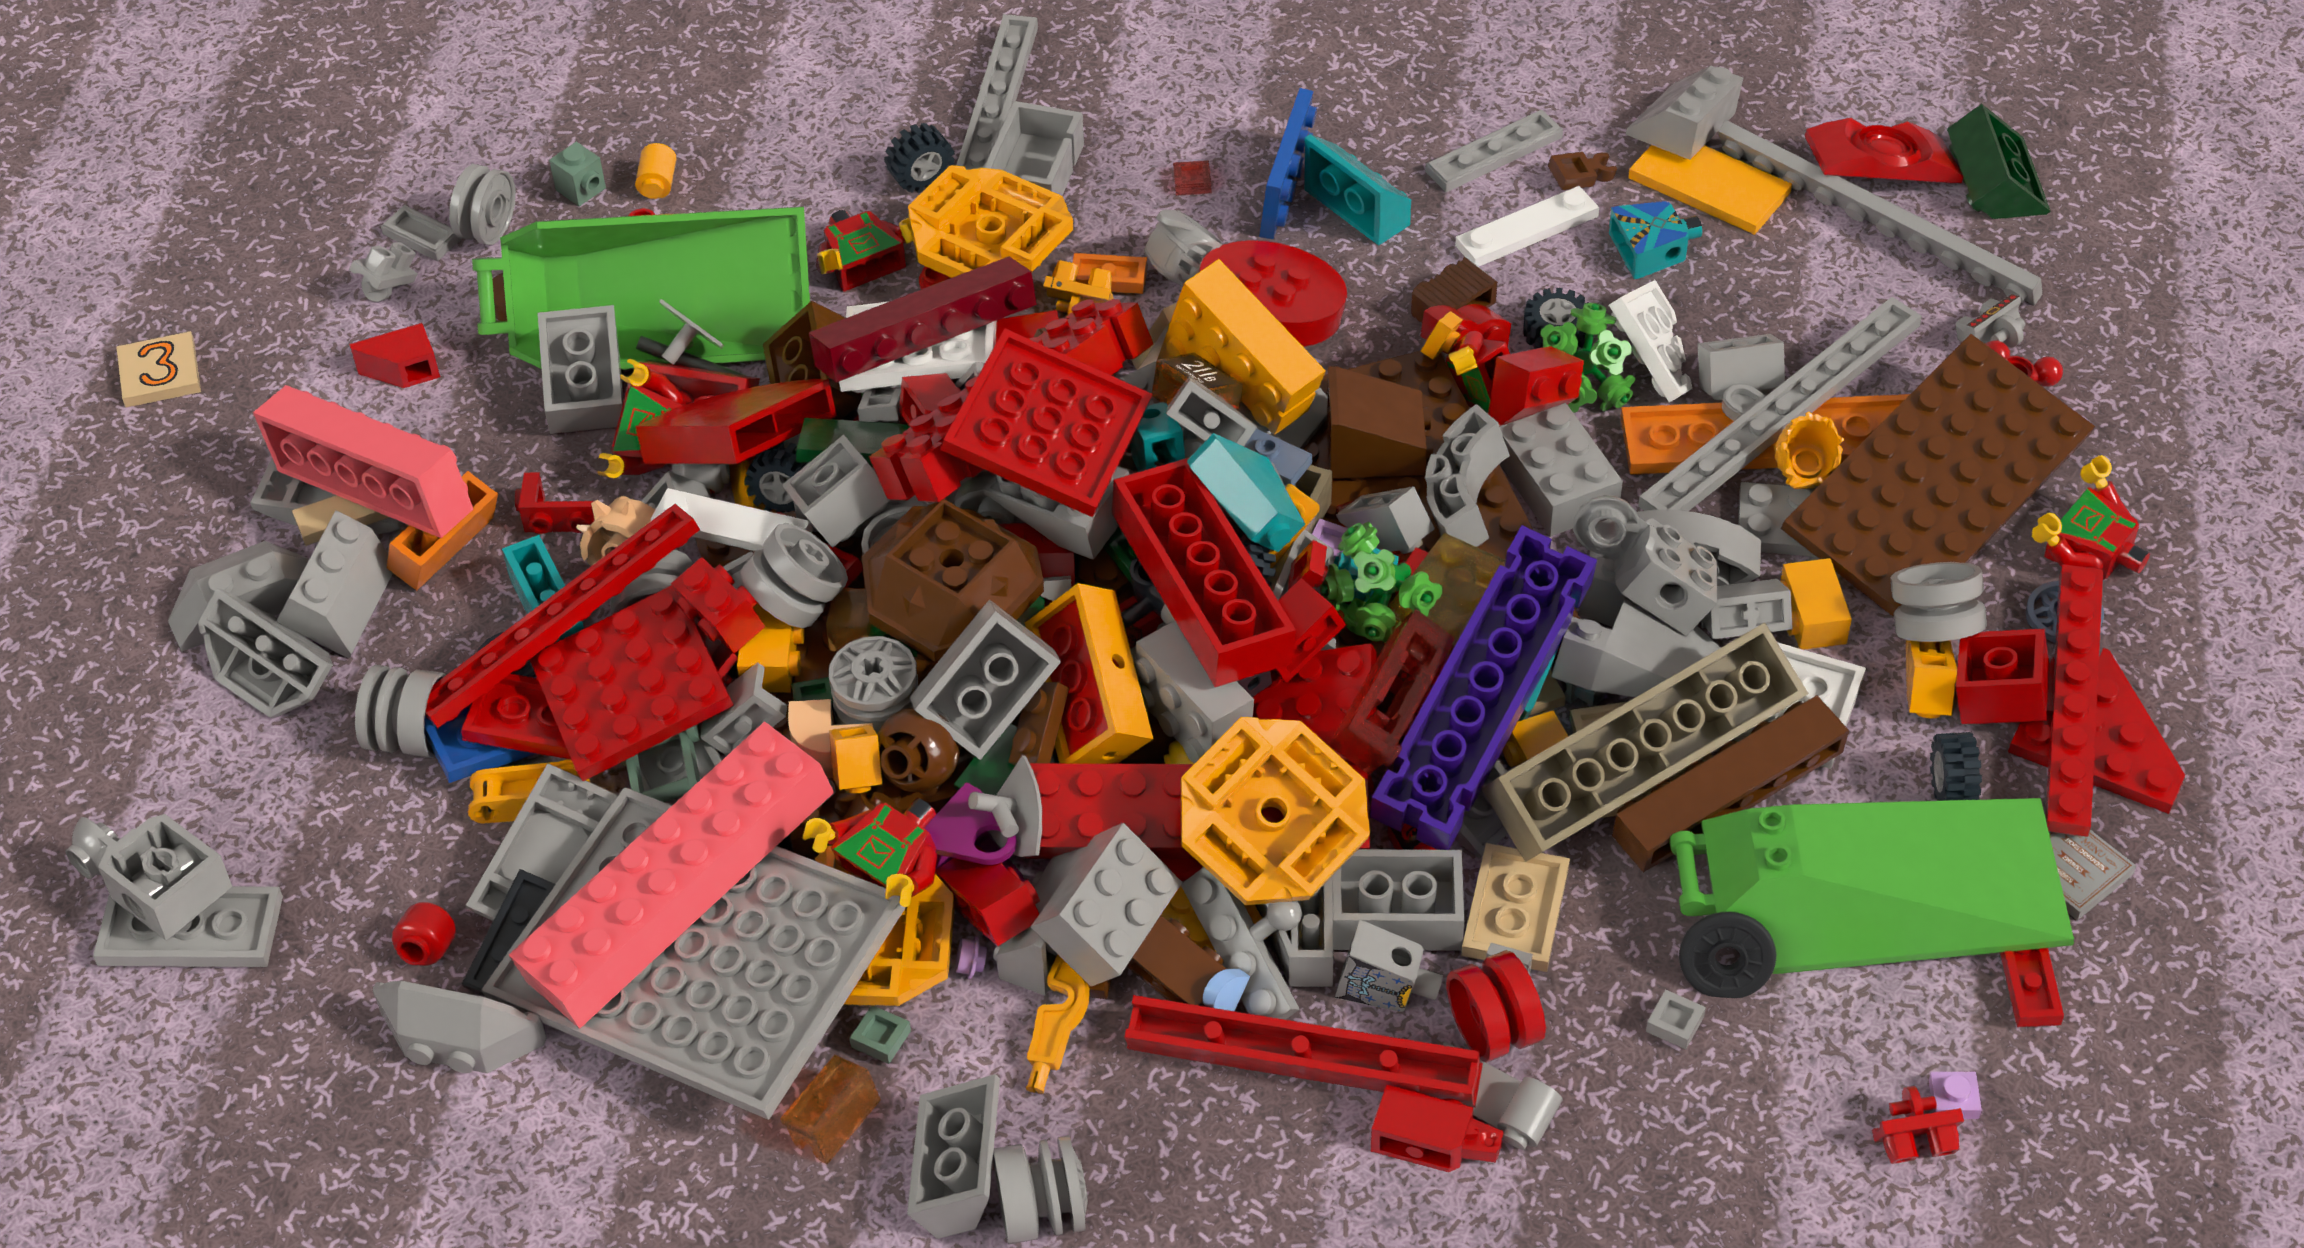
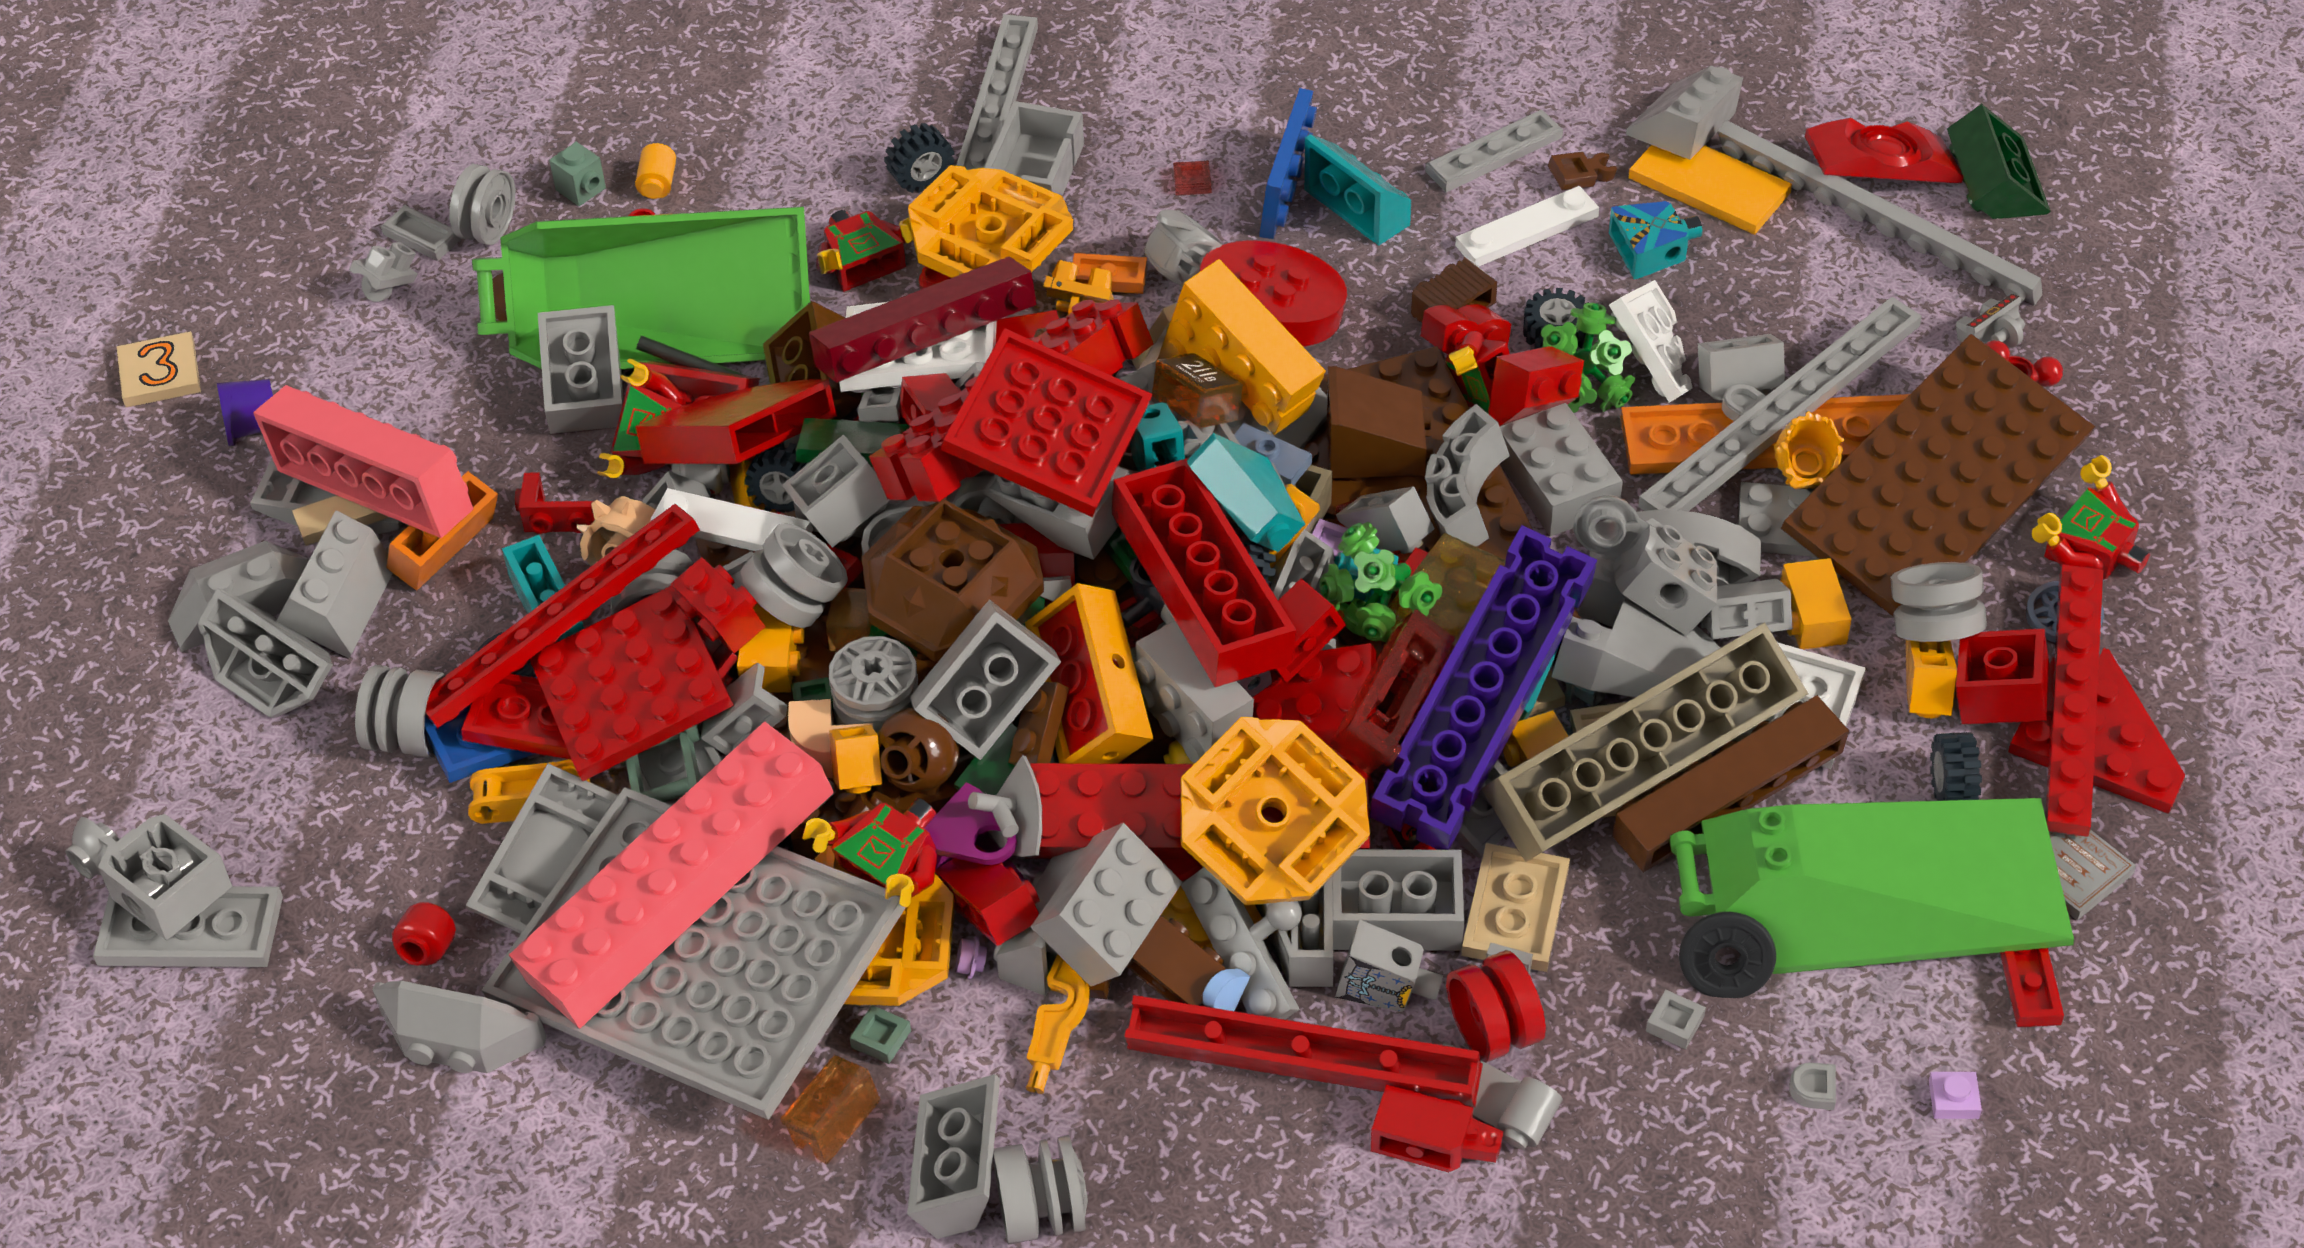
red slope [349,323,440,388] -> none
black tile [462,869,556,996] -> none
light grey shield [659,299,724,365] -> none
light grey slope [1166,376,1257,446] -> none
red plate [1288,540,1328,590] -> none
light orange plate [1421,311,1463,360] -> none
red hips [1872,1086,1964,1164] -> none
none -> dark purple hat [217,379,273,446]
none -> light grey tile [1789,1063,1836,1110]

